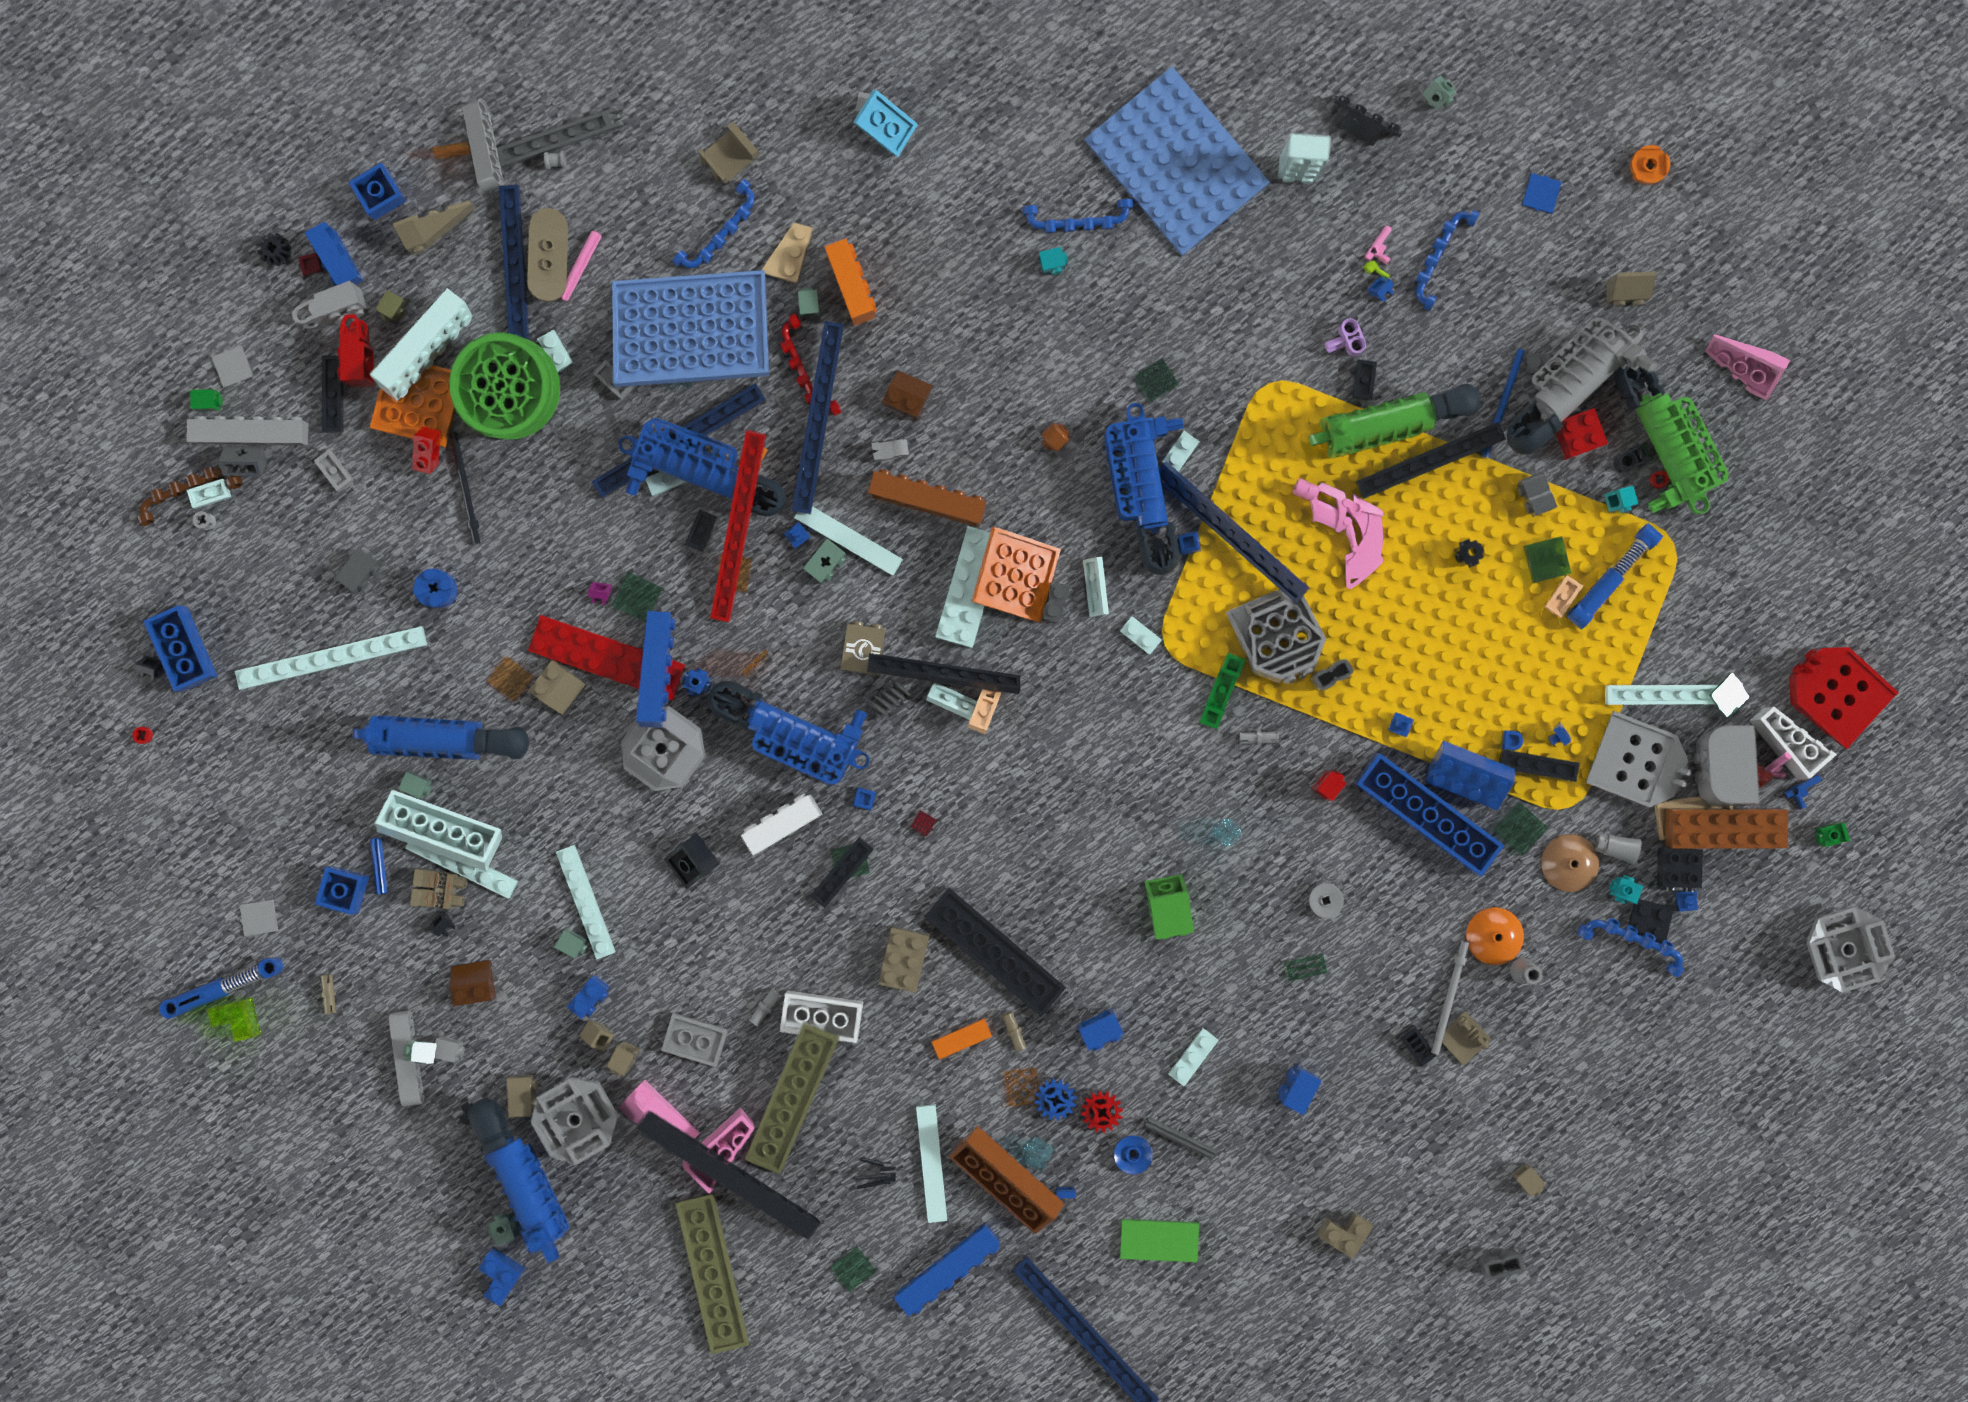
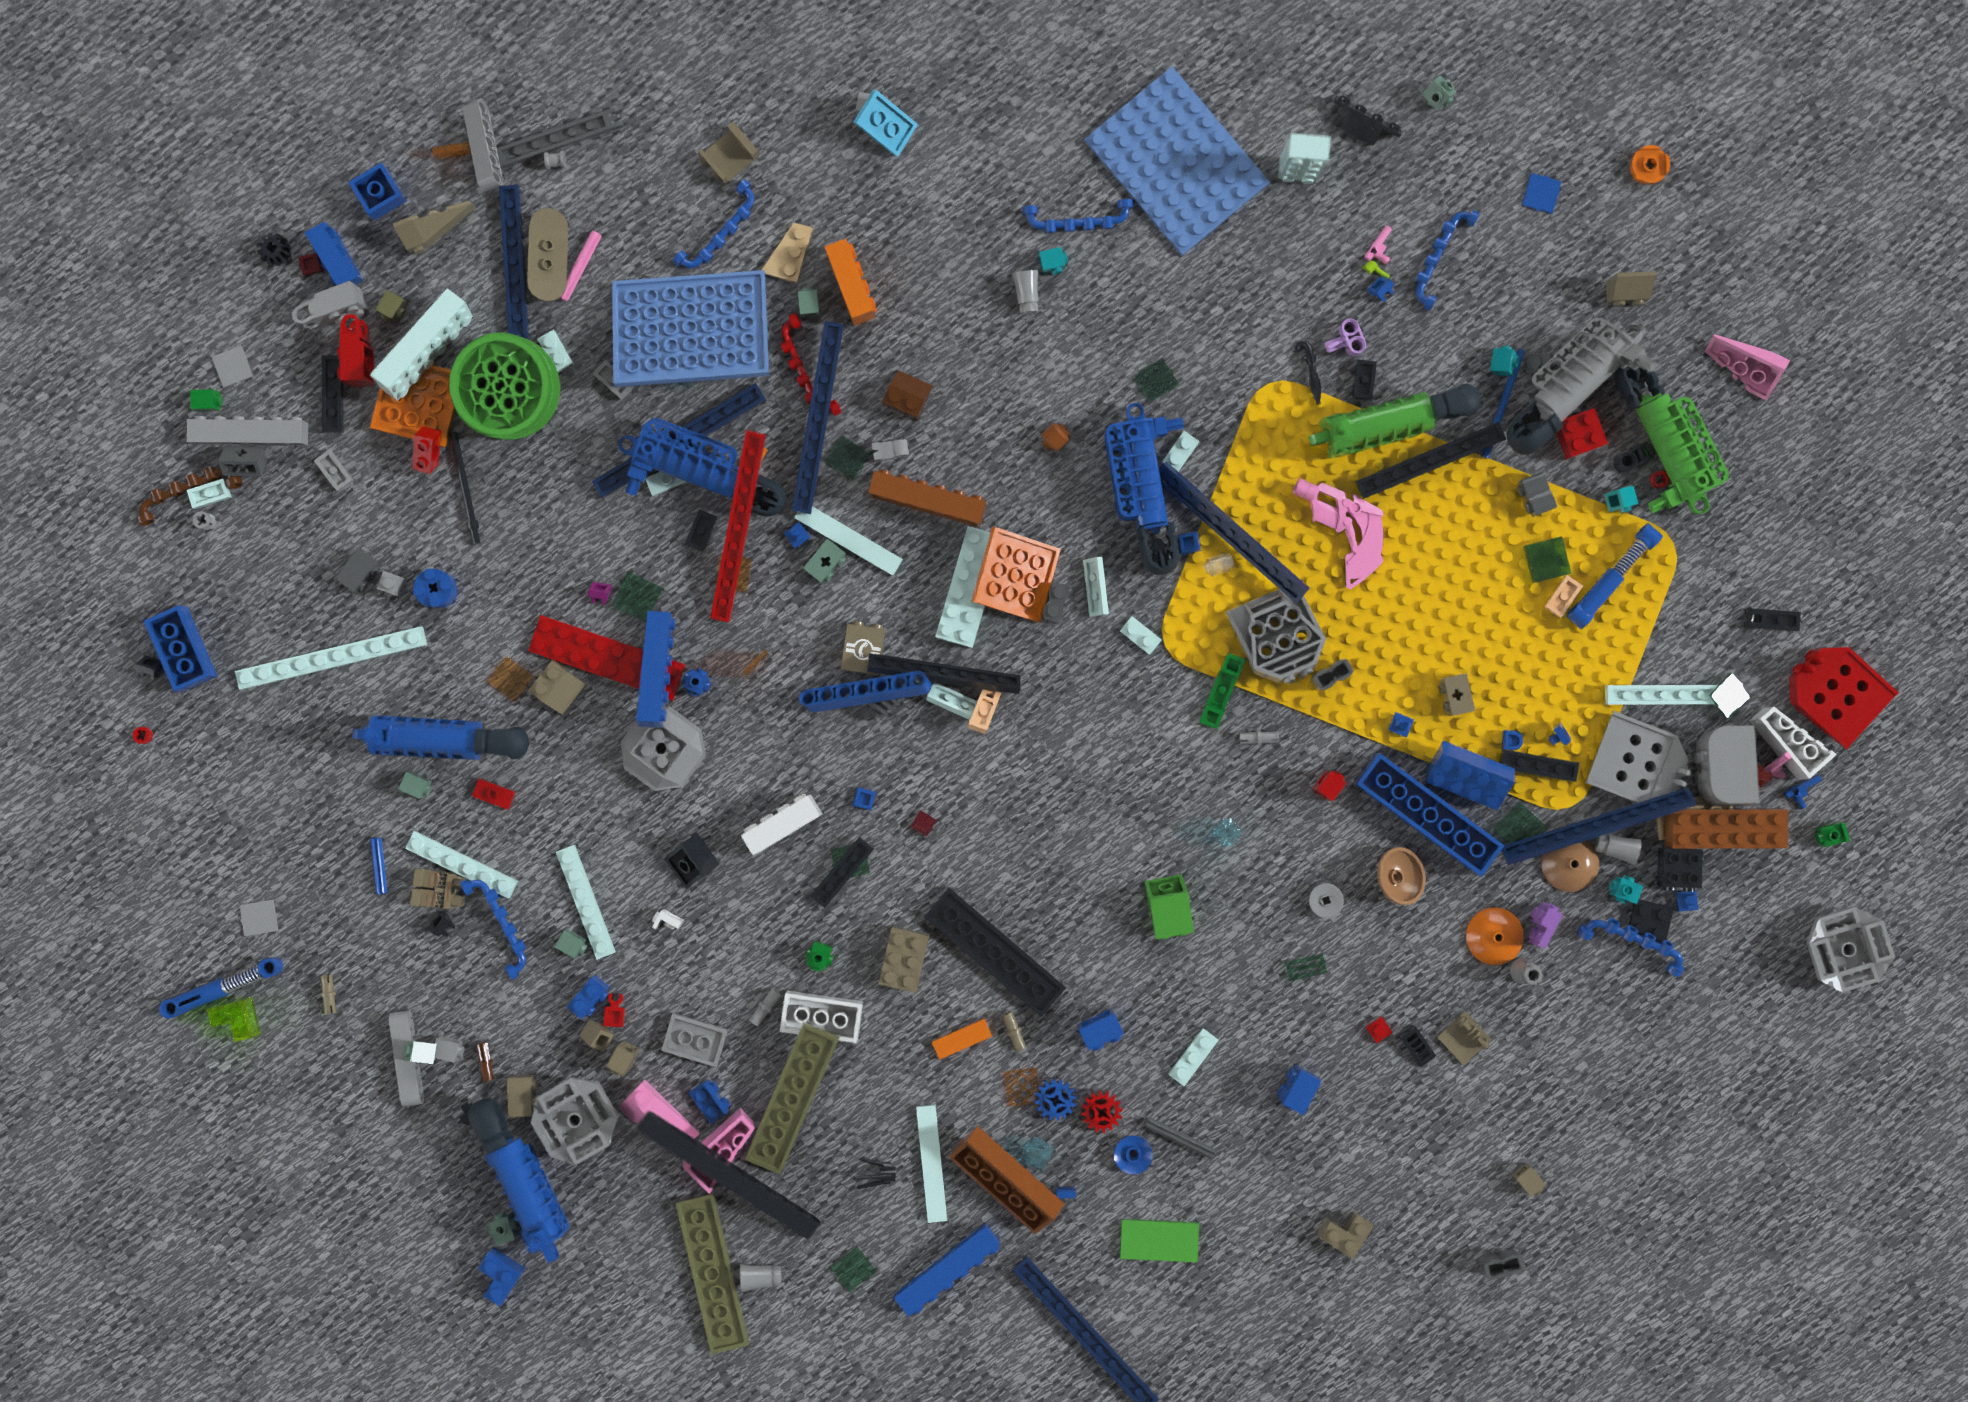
blue brick [315,866,370,915] -> none
light aqua brick [375,790,502,871] -> none
reddish brown slope [450,960,496,1007] -> none
blue piece [708,681,870,784] -> none
light grey bar [1431,941,1469,1055] -> none
black brick [1454,539,1484,568] -> none
none -> light grey brick [377,571,407,597]
none -> blue bar [459,879,526,980]
none -> red plate [472,778,516,810]
none -> reddish brown axle [476,1042,494,1081]
none -> red plate [603,993,625,1027]
none -> white bracket [652,909,684,929]
none -> blue bracket [689,1079,730,1124]
none -> light grey plant [740,1264,782,1292]
none -> blue beam [799,671,932,712]
none -> green brick [805,940,834,972]
none -> piece [825,436,870,480]
none -> light grey plant [1012,270,1039,314]
none -> clear brick [1204,553,1234,577]
none -> black piece [1295,341,1321,405]
none -> red plate [1365,1016,1393,1043]
none -> medium nougat dish [1377,847,1426,905]
none -> dark tan brick [1438,673,1475,716]
none -> teal brick [1490,346,1519,377]
none -> dark blue plate [1501,787,1696,865]
none -> medium lavender plate [1528,902,1563,949]
none -> black plate [1743,608,1801,632]

